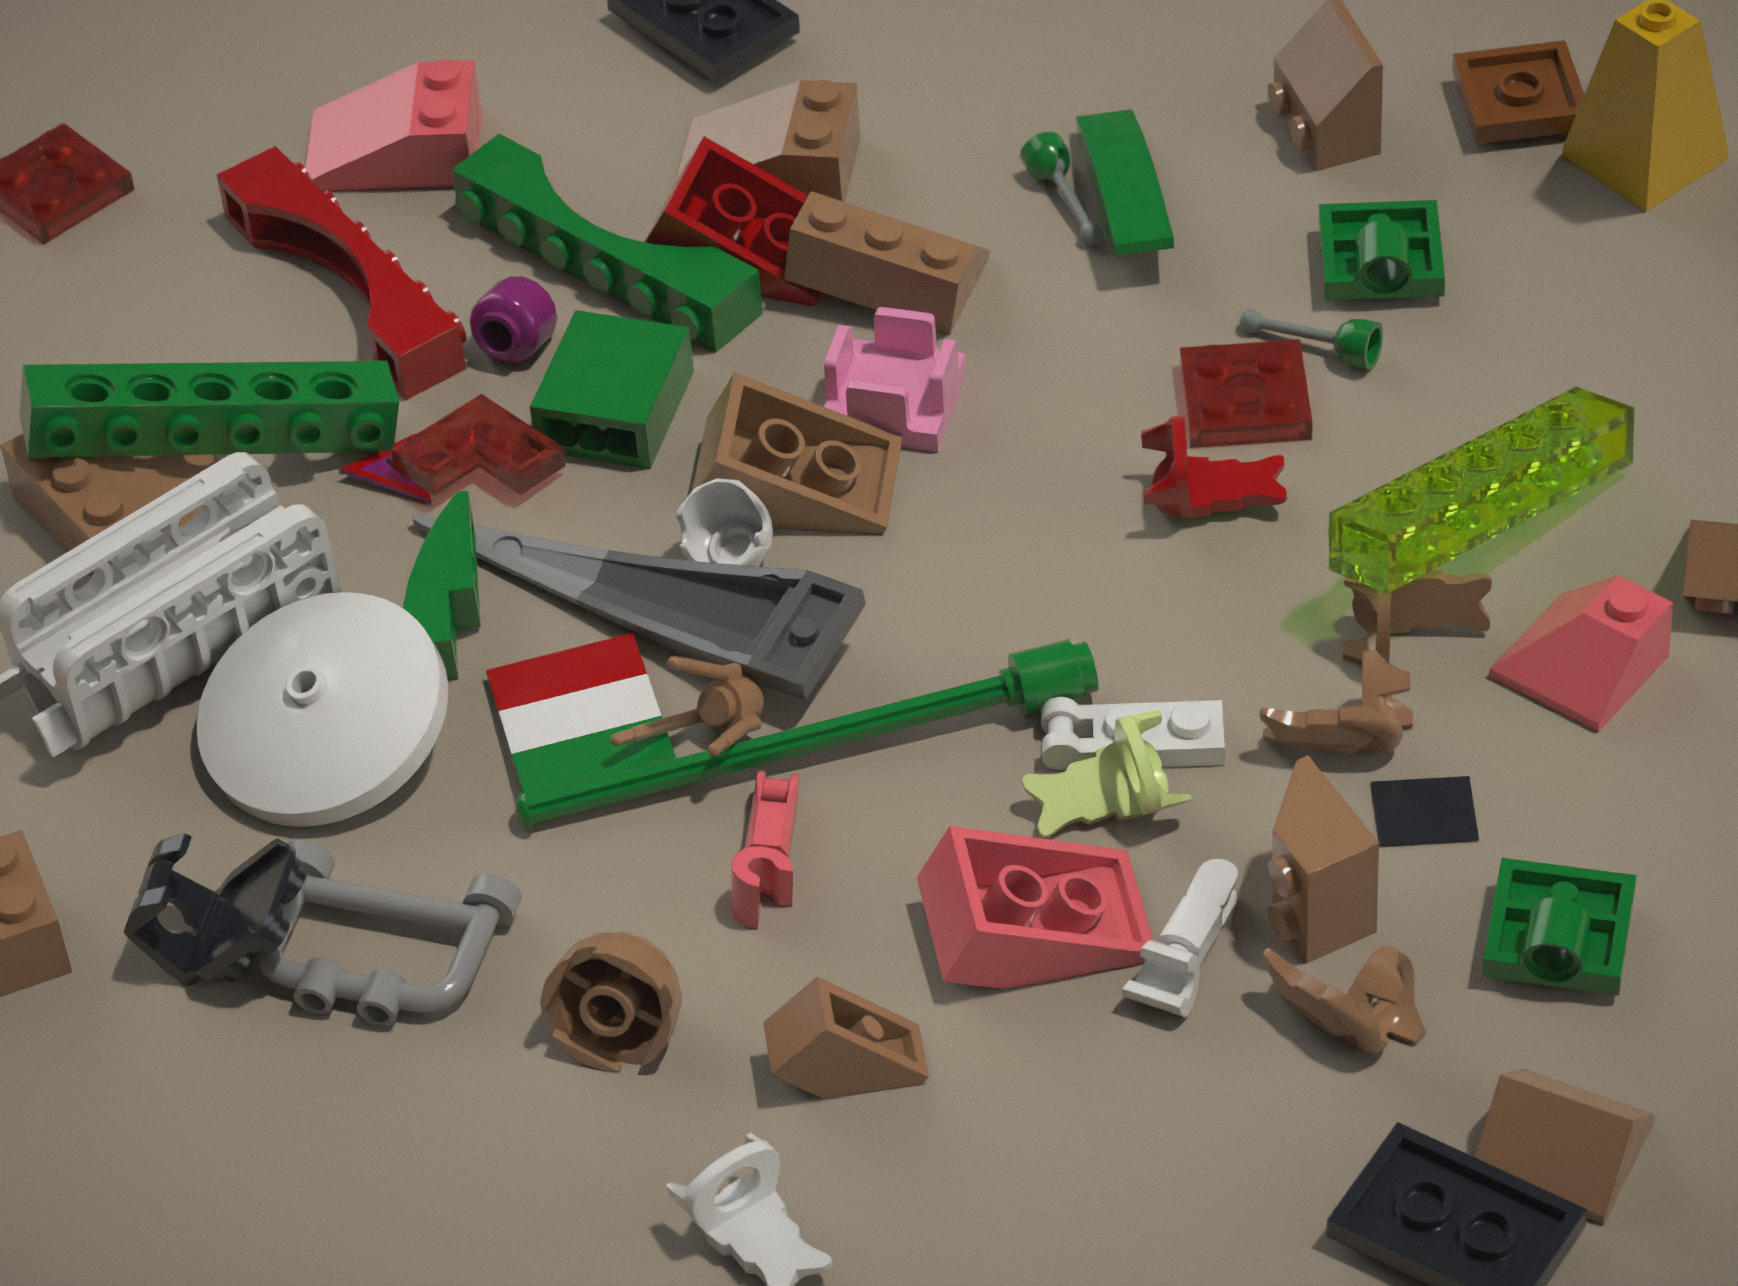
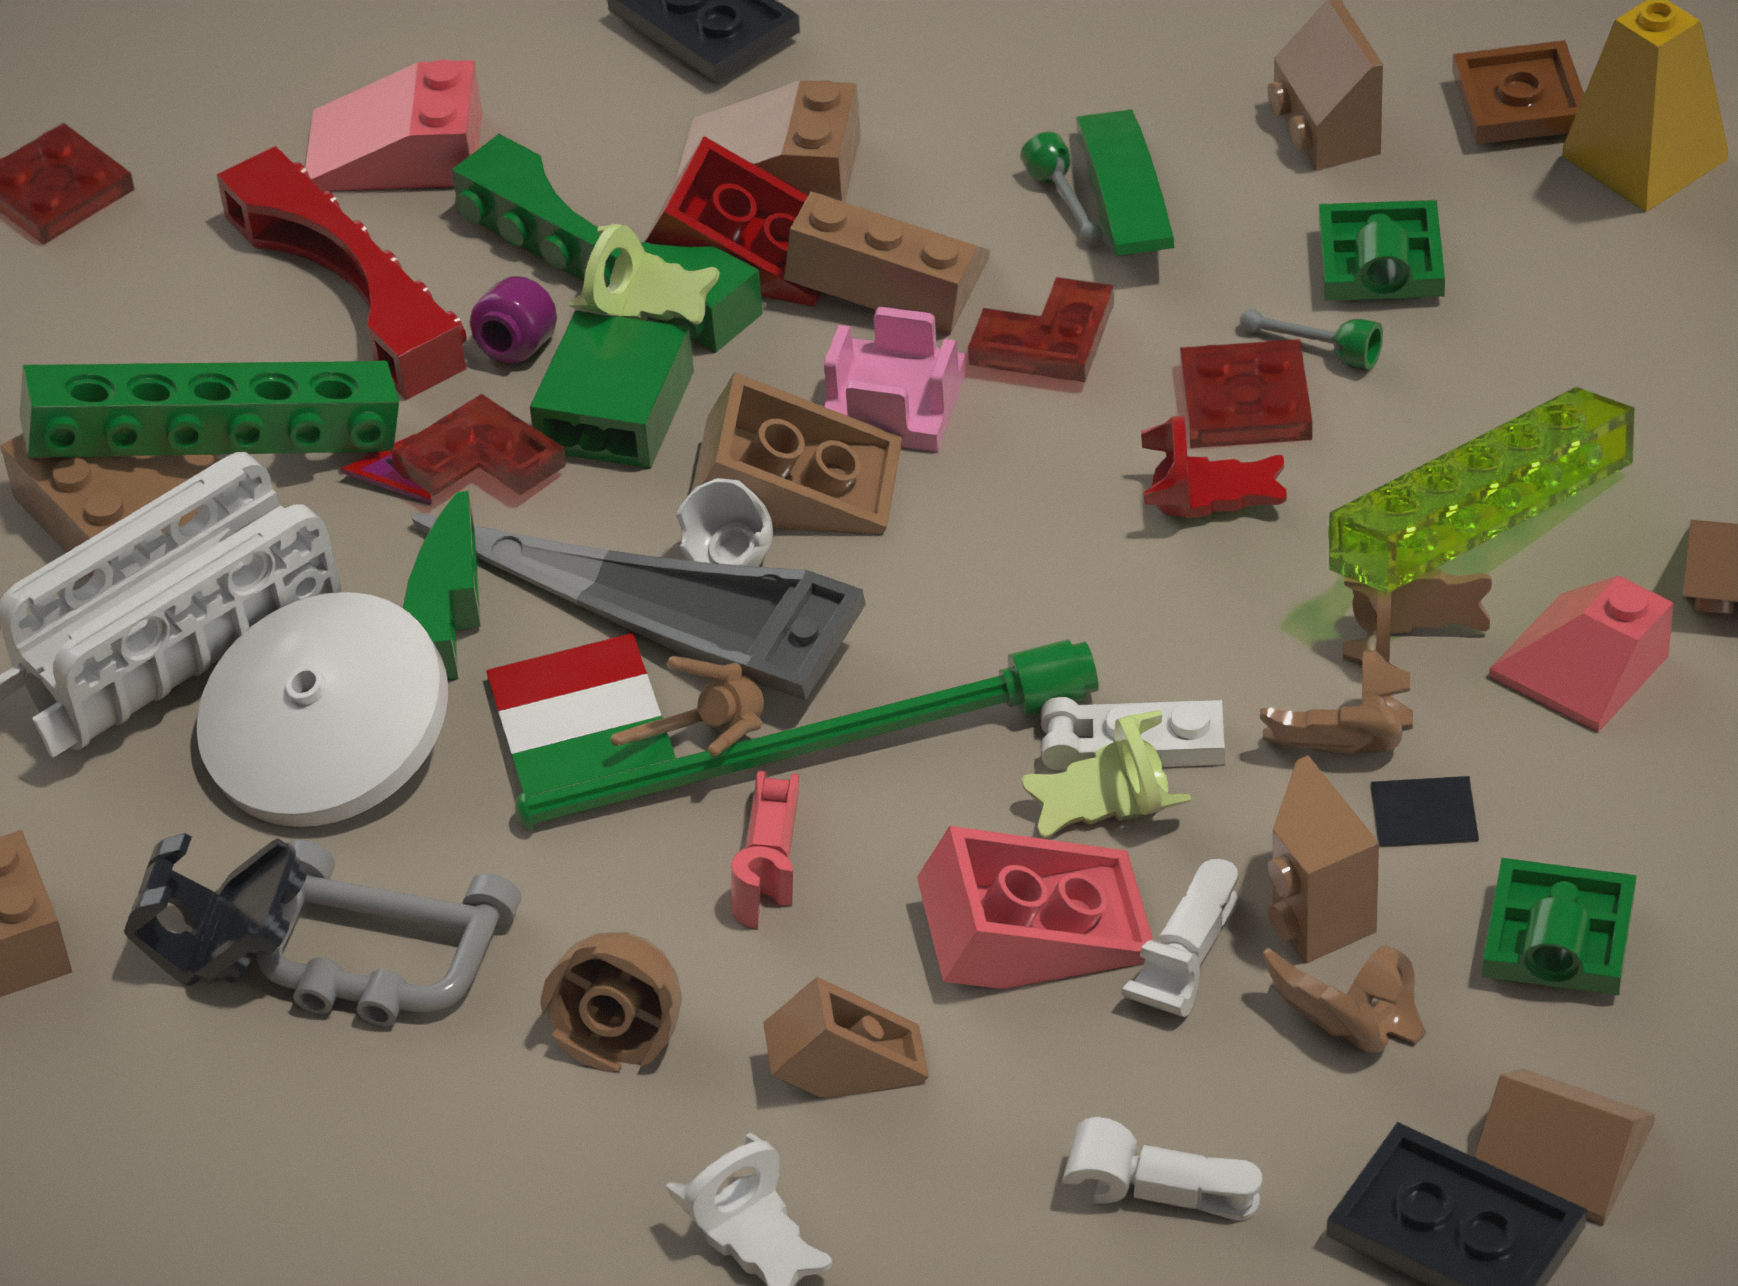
none -> yellowish green hair [568,224,720,325]
none -> clear red plate [968,277,1114,382]
none -> white piece [1062,1117,1262,1221]

